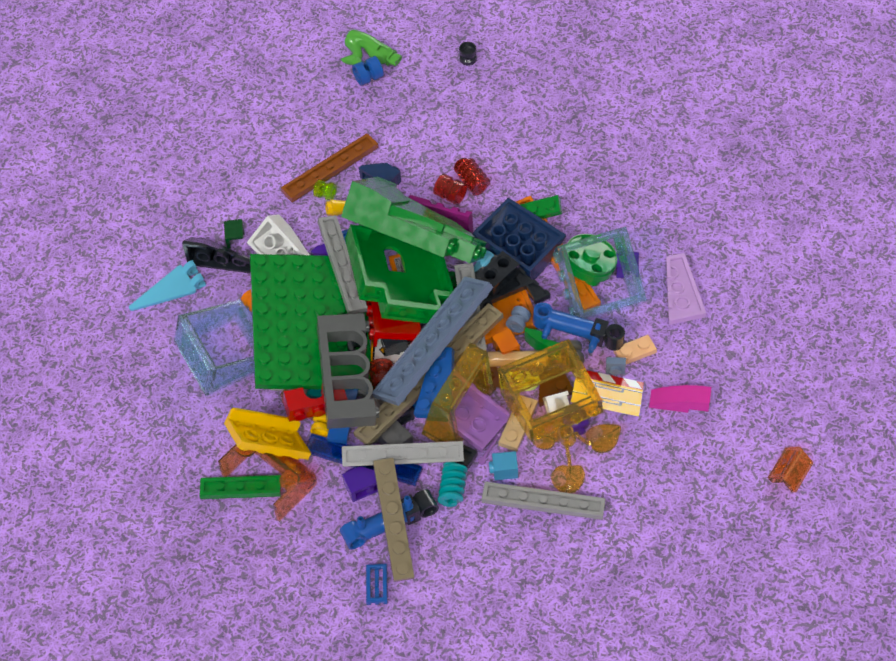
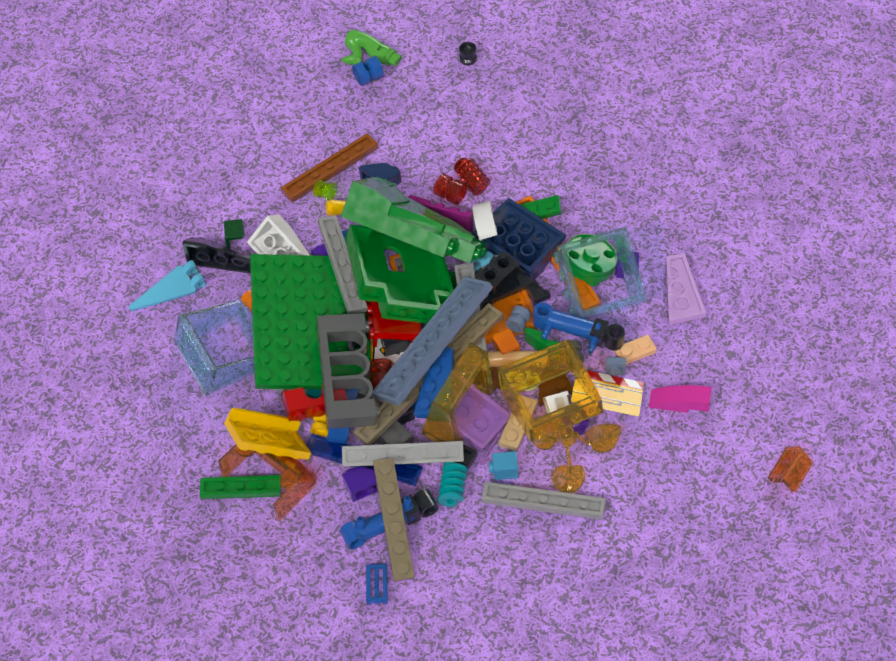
none -> white slope [472,200,497,240]

